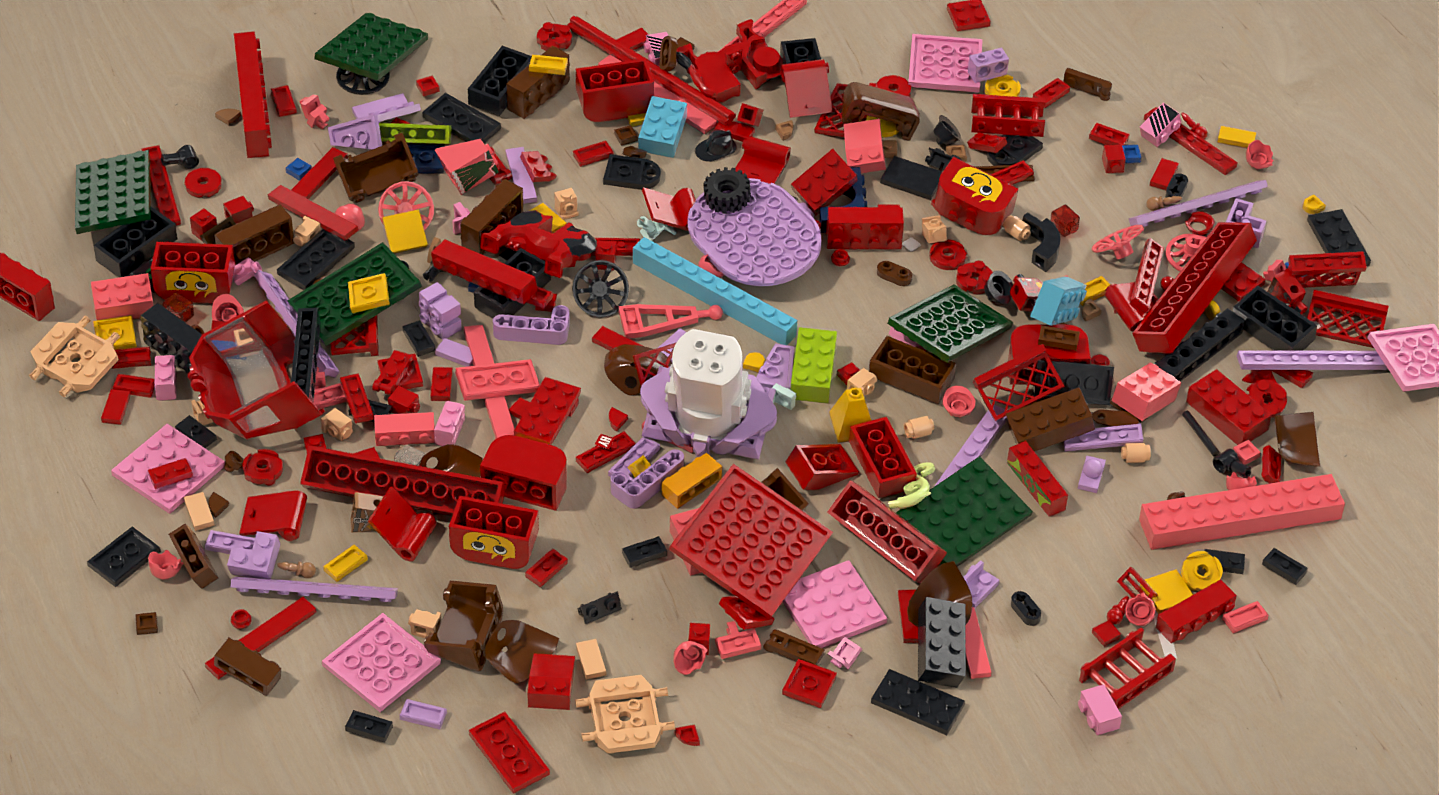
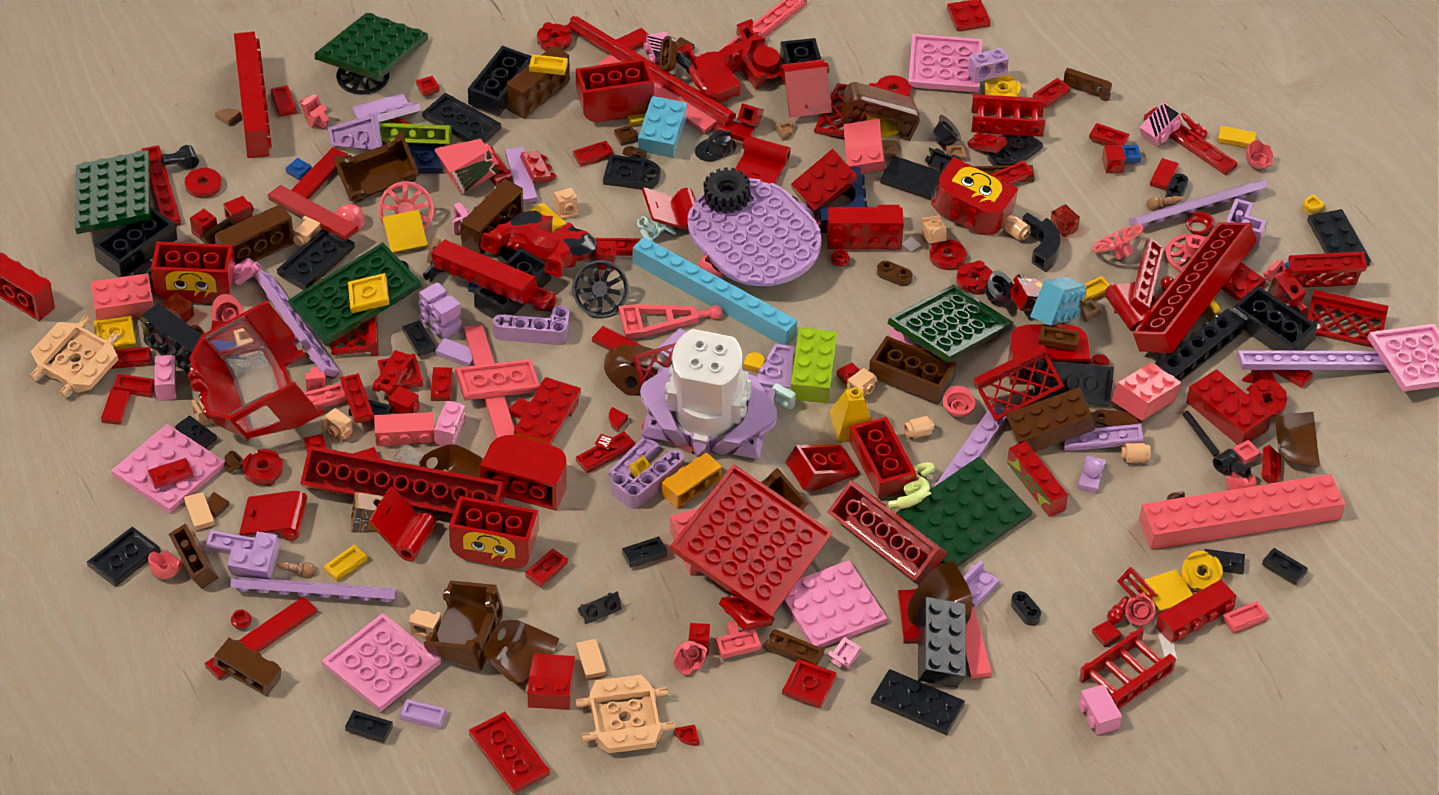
reddish brown tile [135,612,158,635] -> none
black brick [291,308,321,403] -> none

